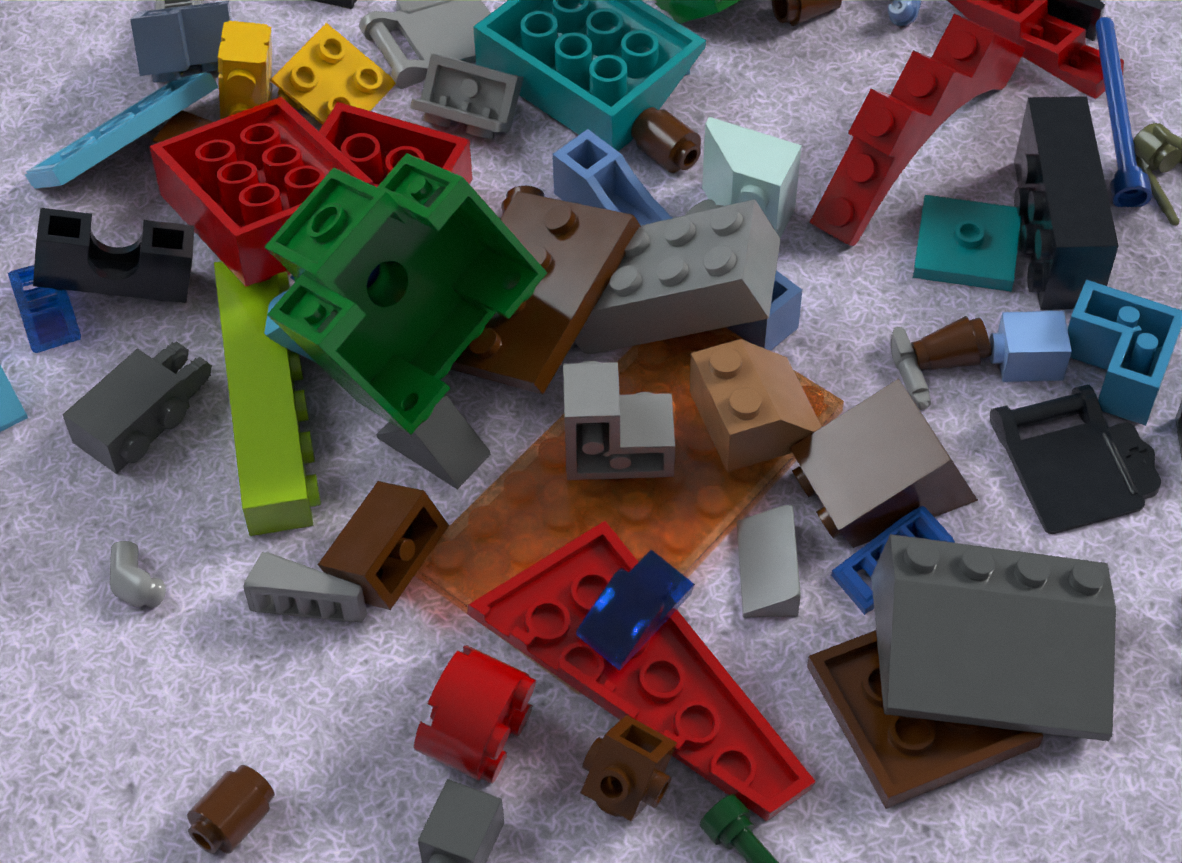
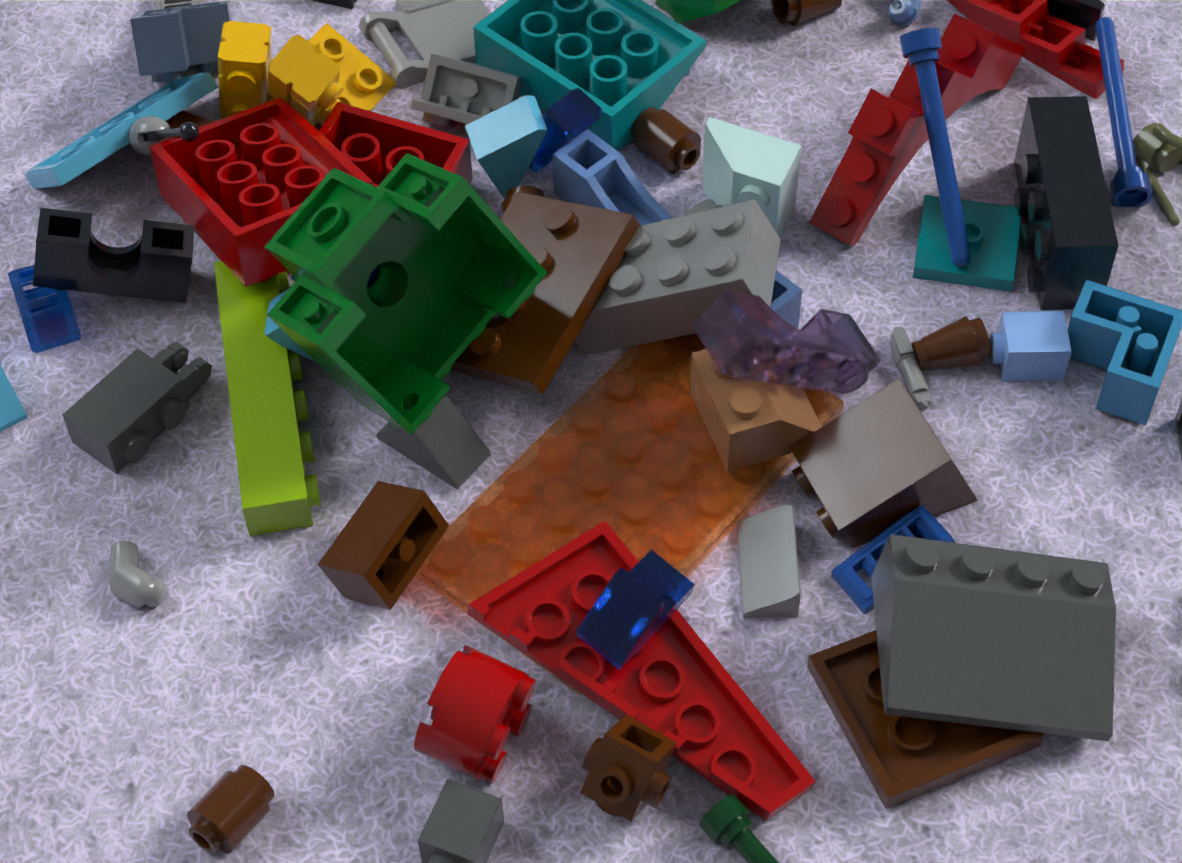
light grey slope [243,552,367,623] -> none
light grey brick [563,361,675,480] -> none
black piece [989,384,1161,534] -> none
none -> hinge [129,116,199,156]
none -> yellow brick [268,34,343,126]
none -> medium azure slope [465,95,547,198]
none -> clear blue slope [528,87,602,173]
none -> clear purple arch [692,290,881,394]
none -> blue piece [899,28,971,267]

